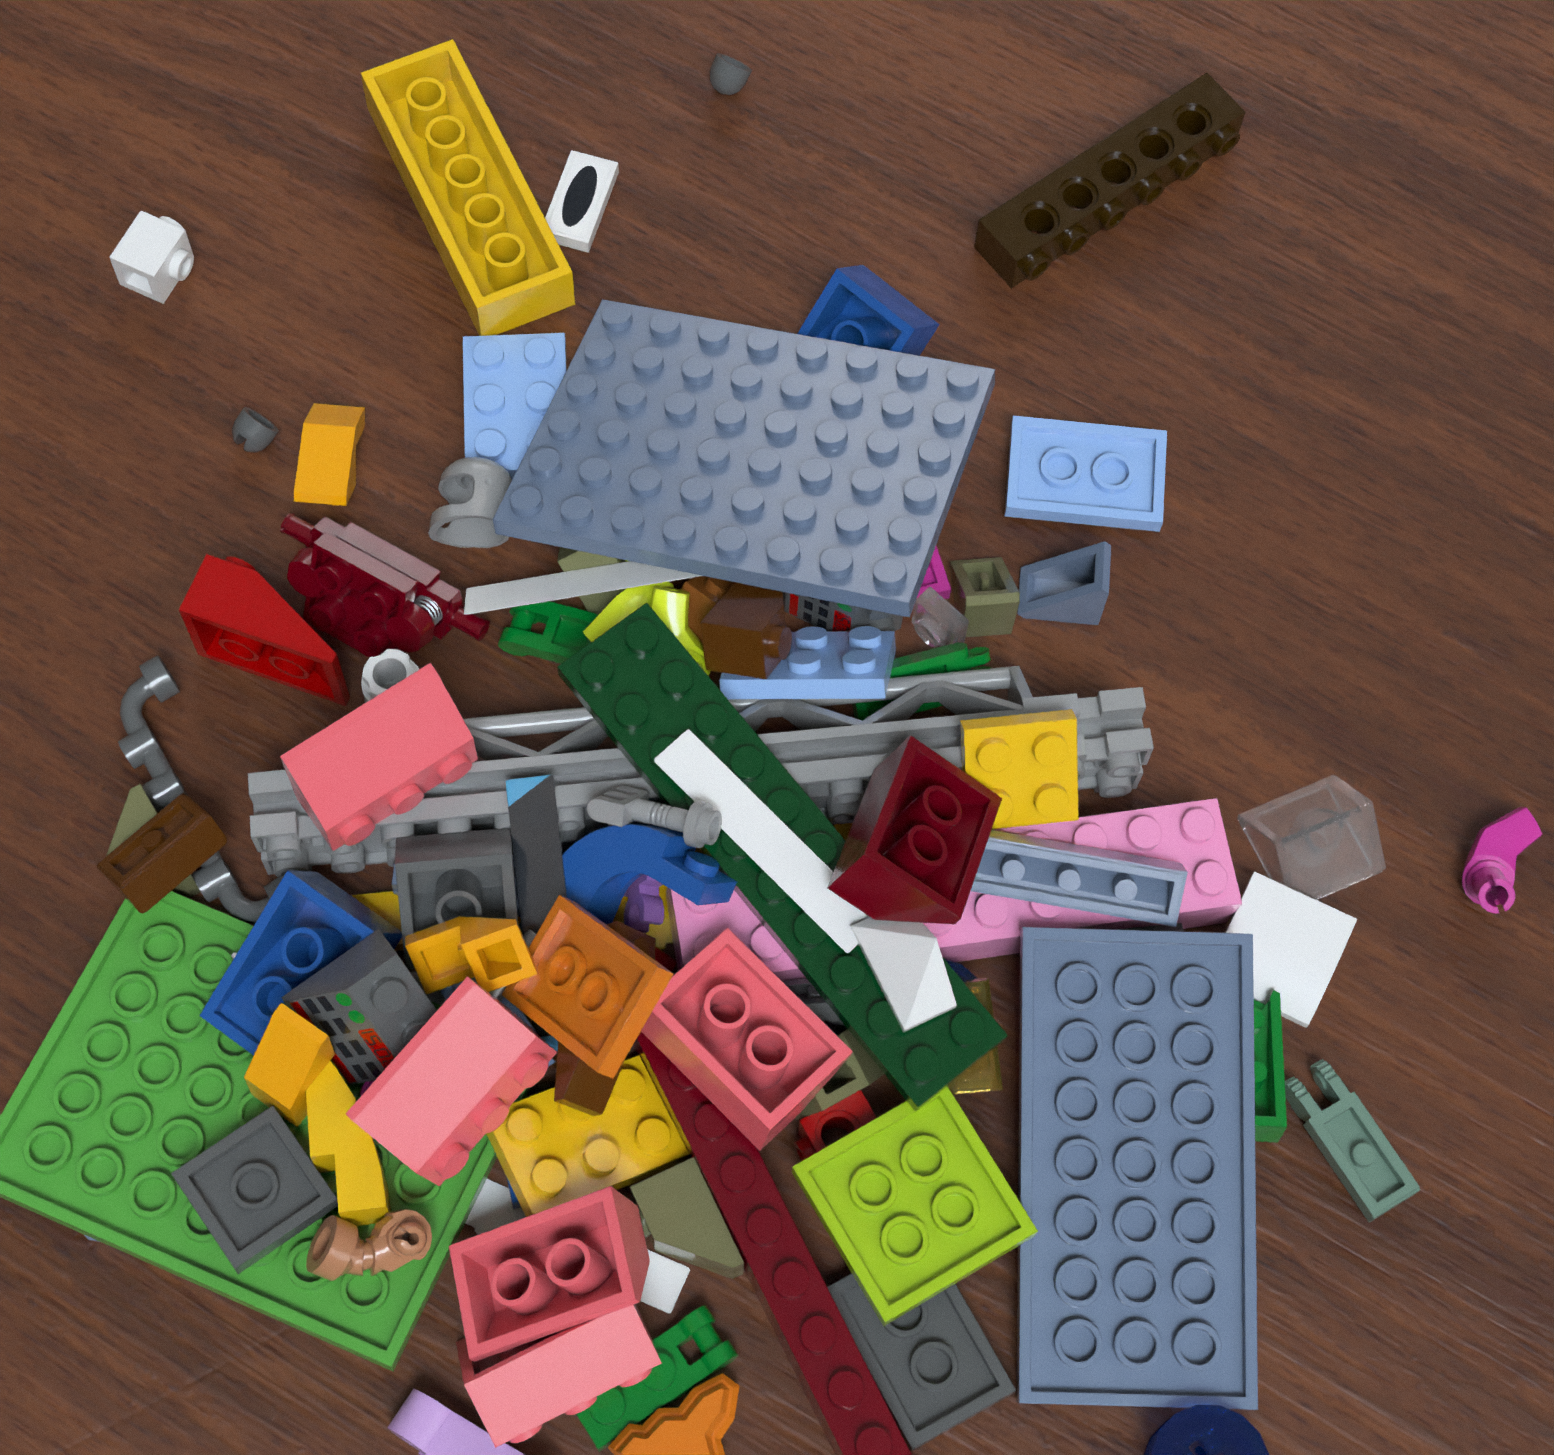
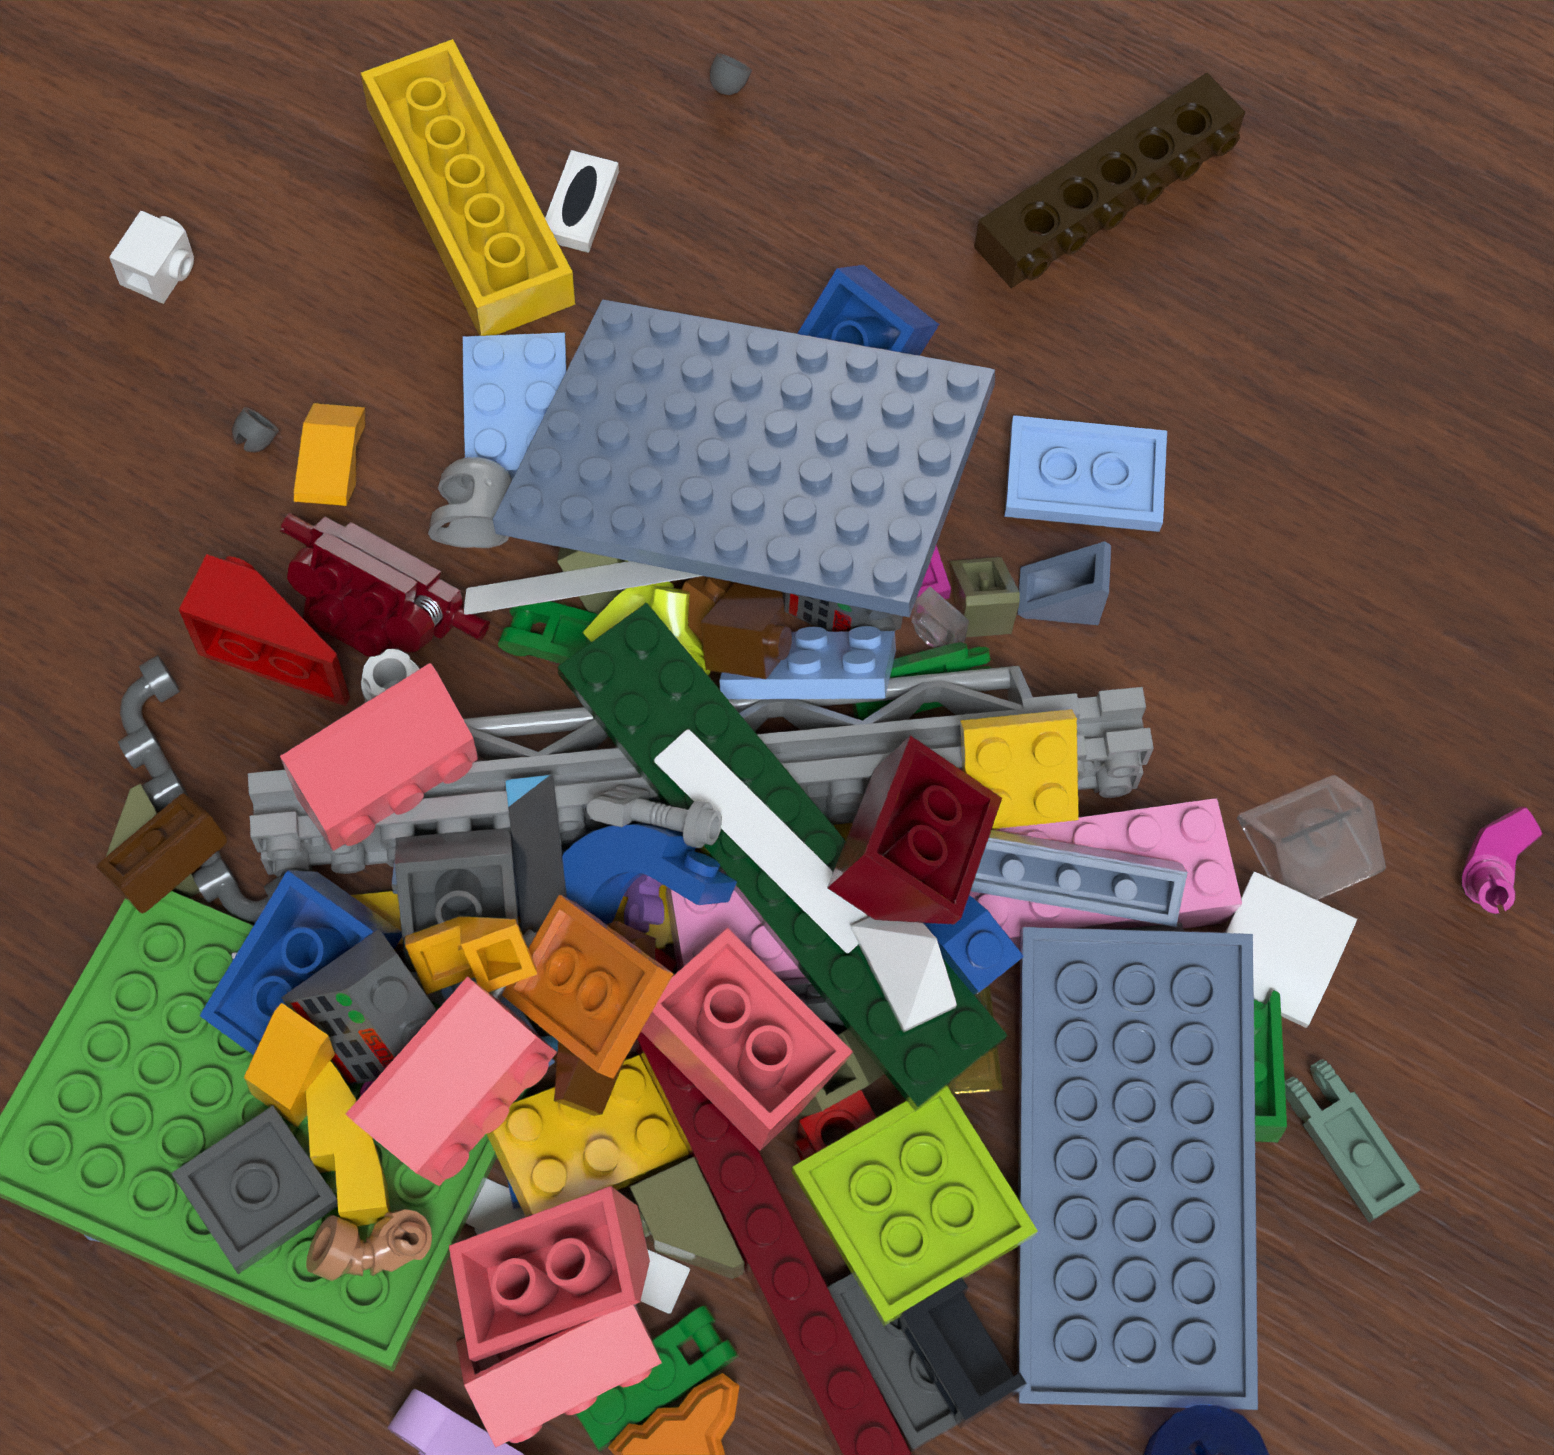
none -> black panel [897,1277,1027,1428]
none -> blue slope [923,895,1024,995]

